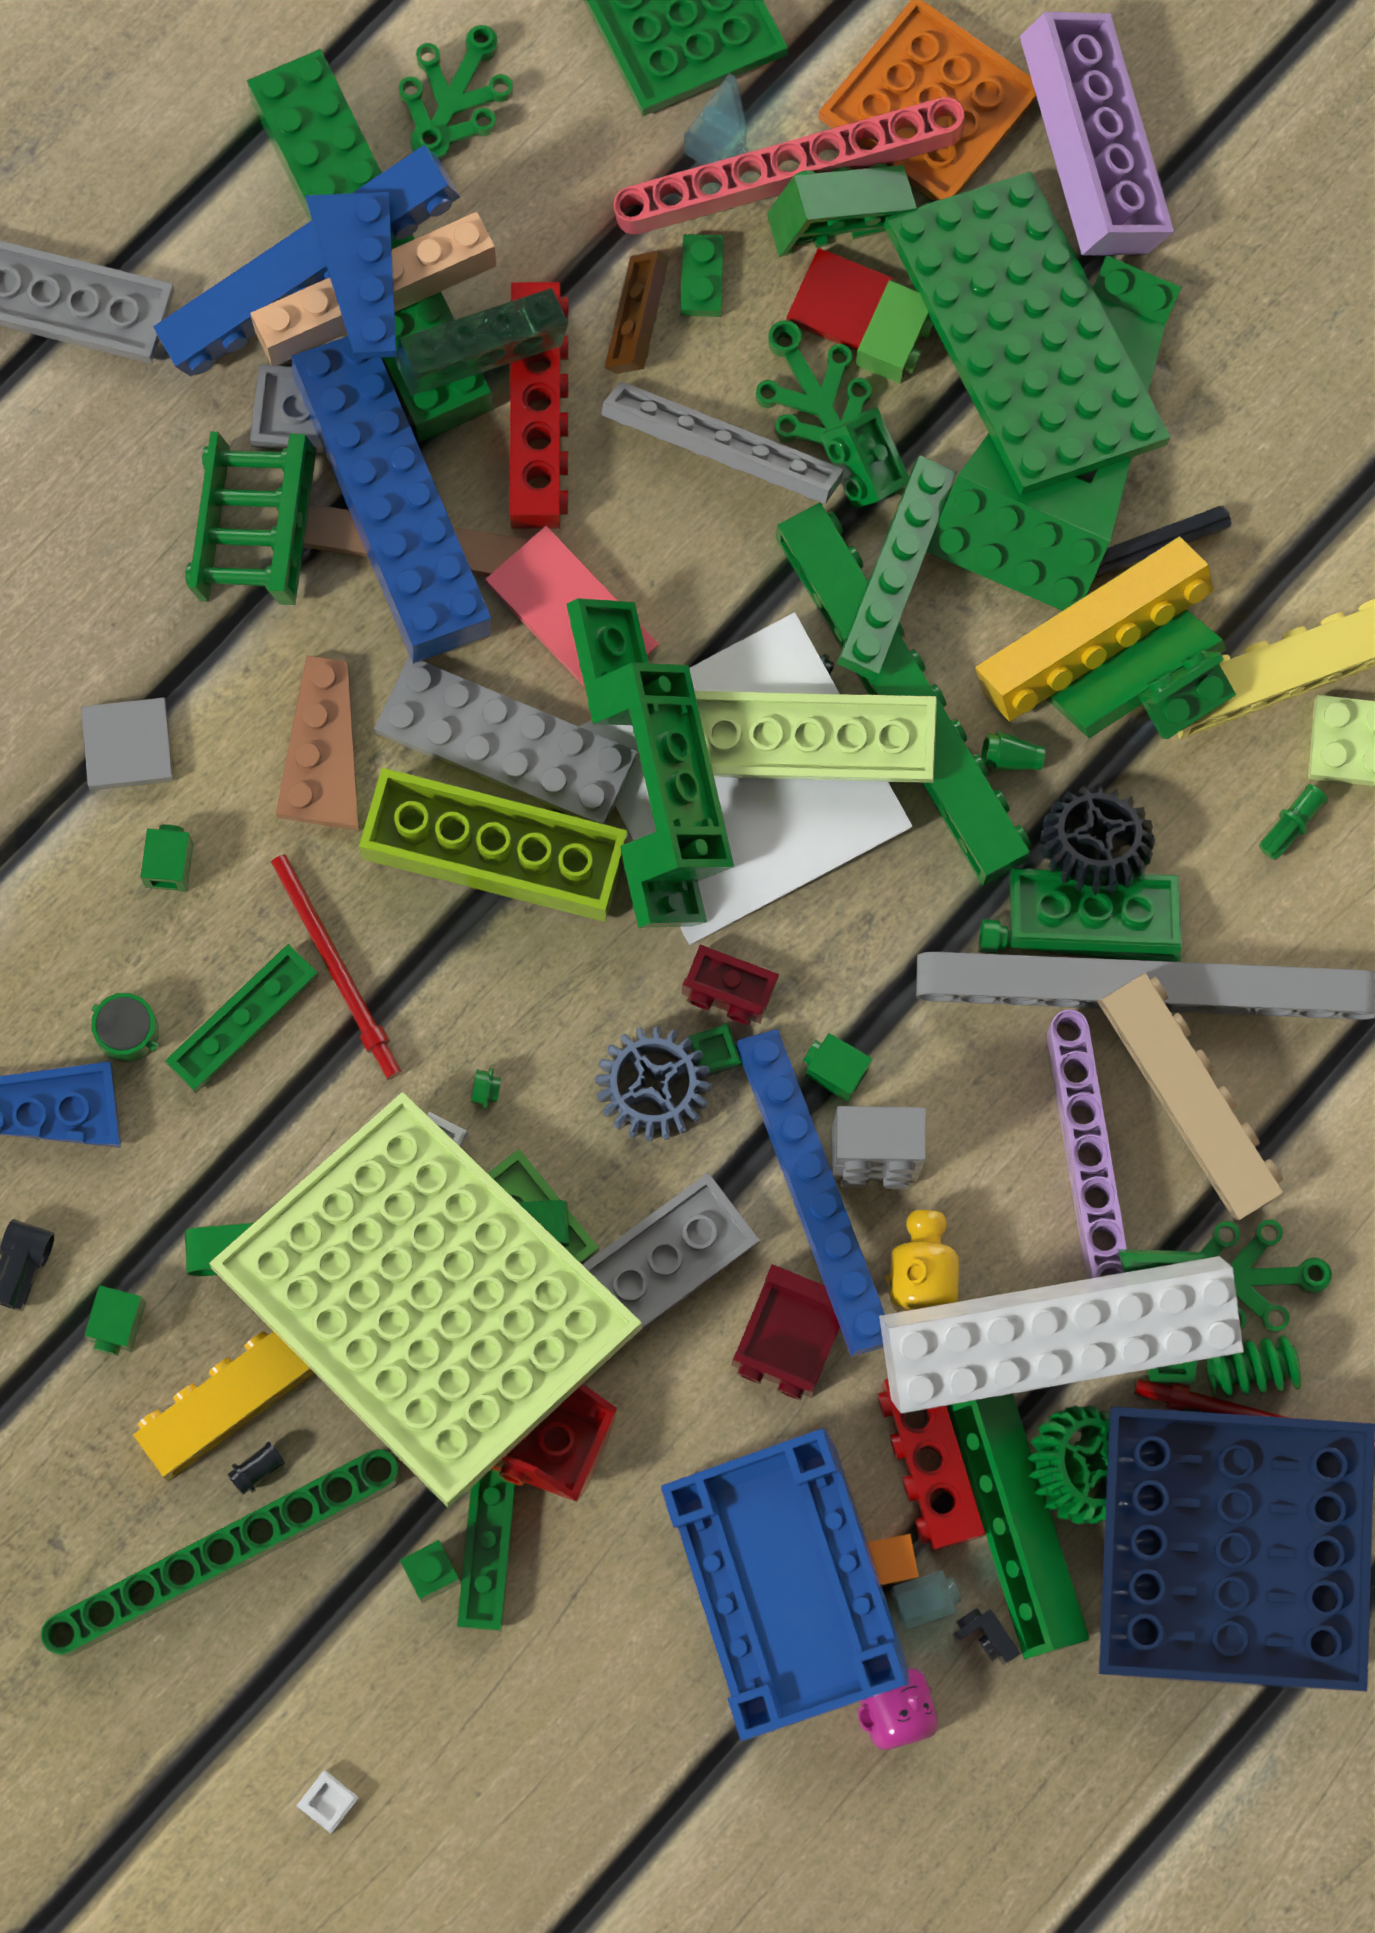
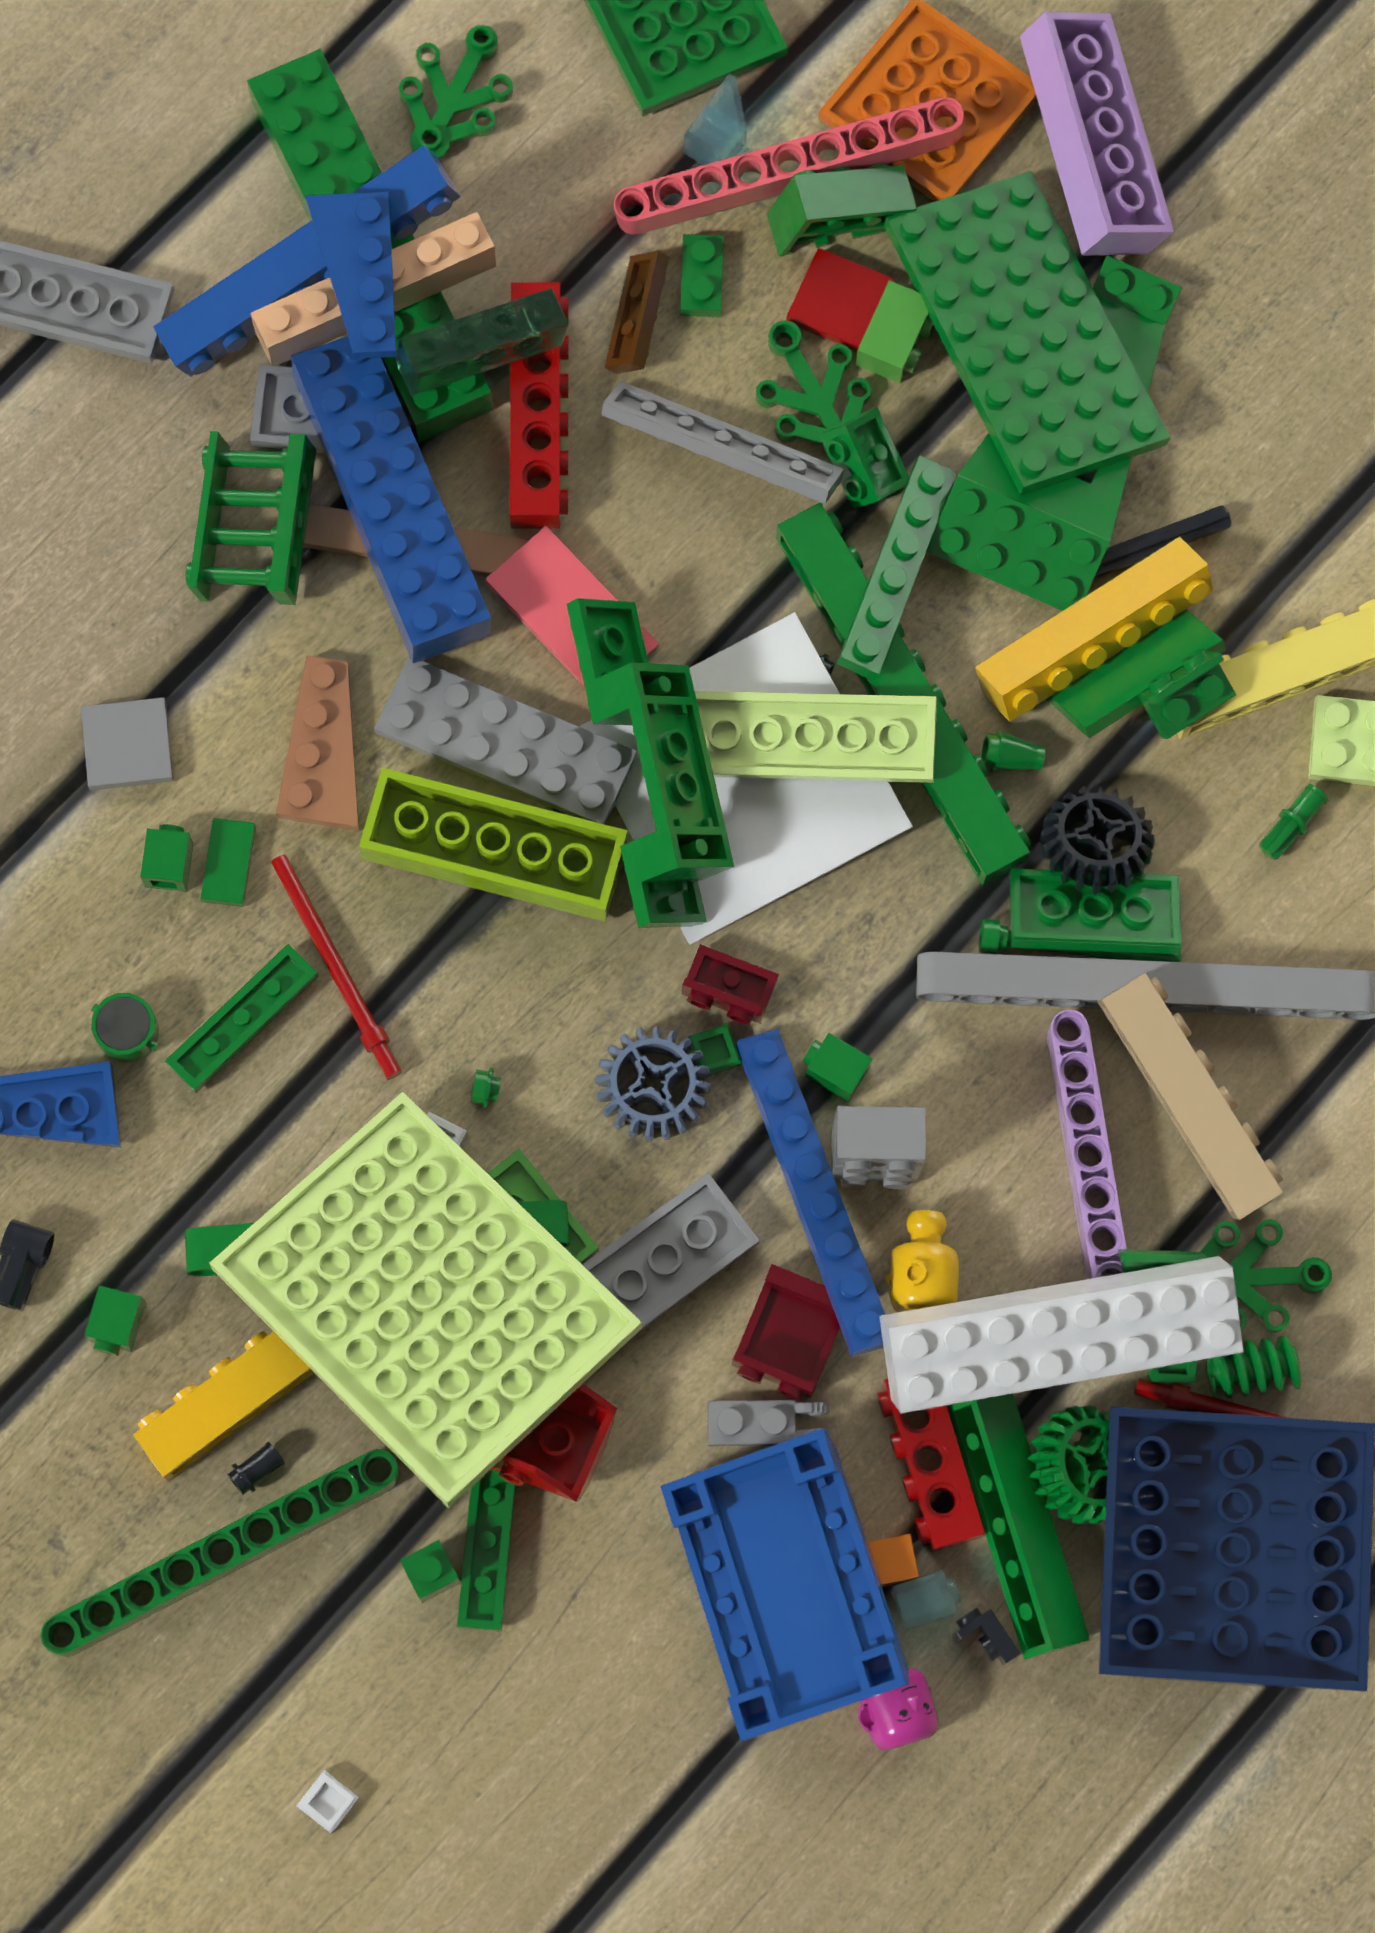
none -> green tile [200,818,256,907]
none -> light grey hinge [708,1400,830,1447]

